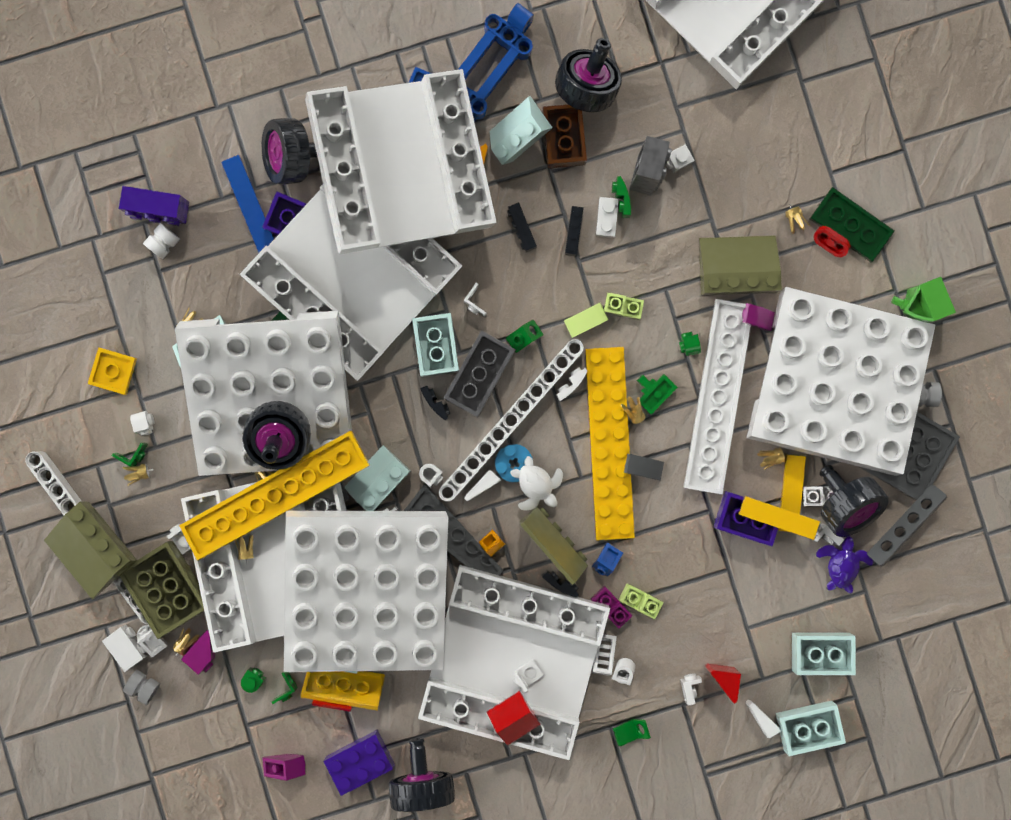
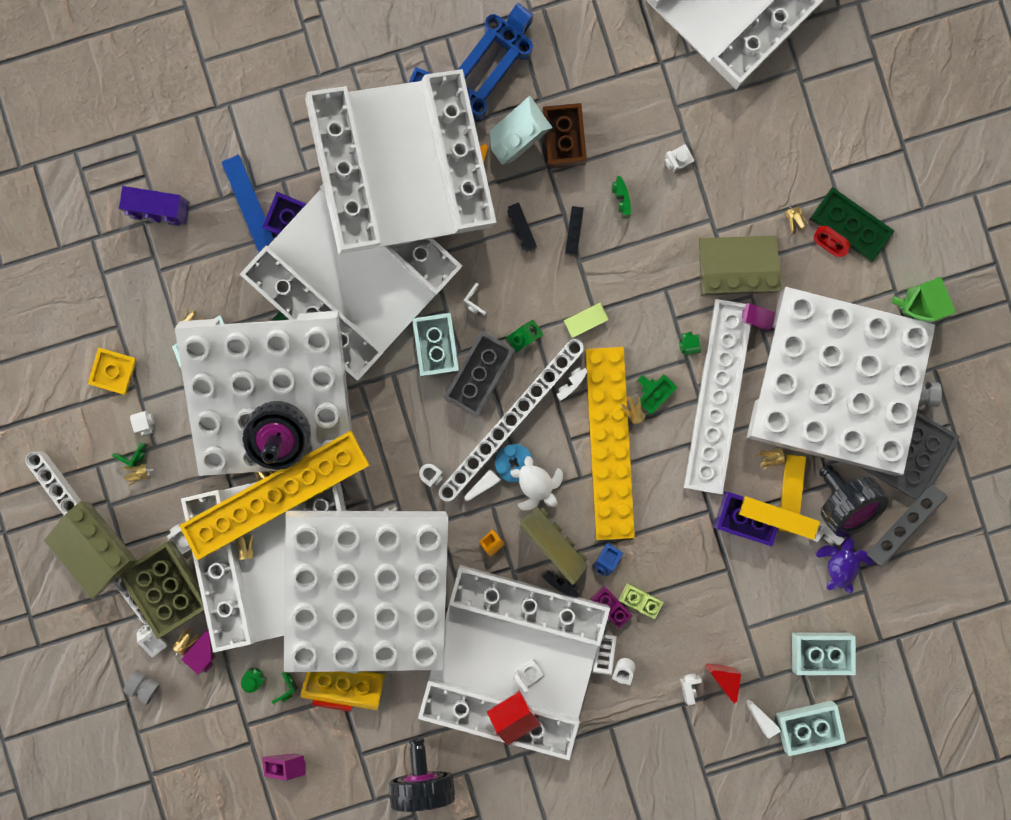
white brick [102,625,148,672] -> none
white wheel [143,223,180,259] -> none
black wheel [261,118,318,184] -> none
dark purple brick [323,729,395,796] -> none
light aqua slope [345,445,411,511] -> none
dark grey wing [404,484,503,575] -> none
black slope [420,386,451,420] -> none
black wheel [555,38,622,113] -> none
white plate [596,197,619,238] -> none
yellowish green slope [604,292,644,320] -> none
green bracket [613,719,651,747] -> none
dark grey slope [624,454,664,481] -> none
flat silver brick [629,136,672,195] -> none
white slope [803,486,833,506] -> none

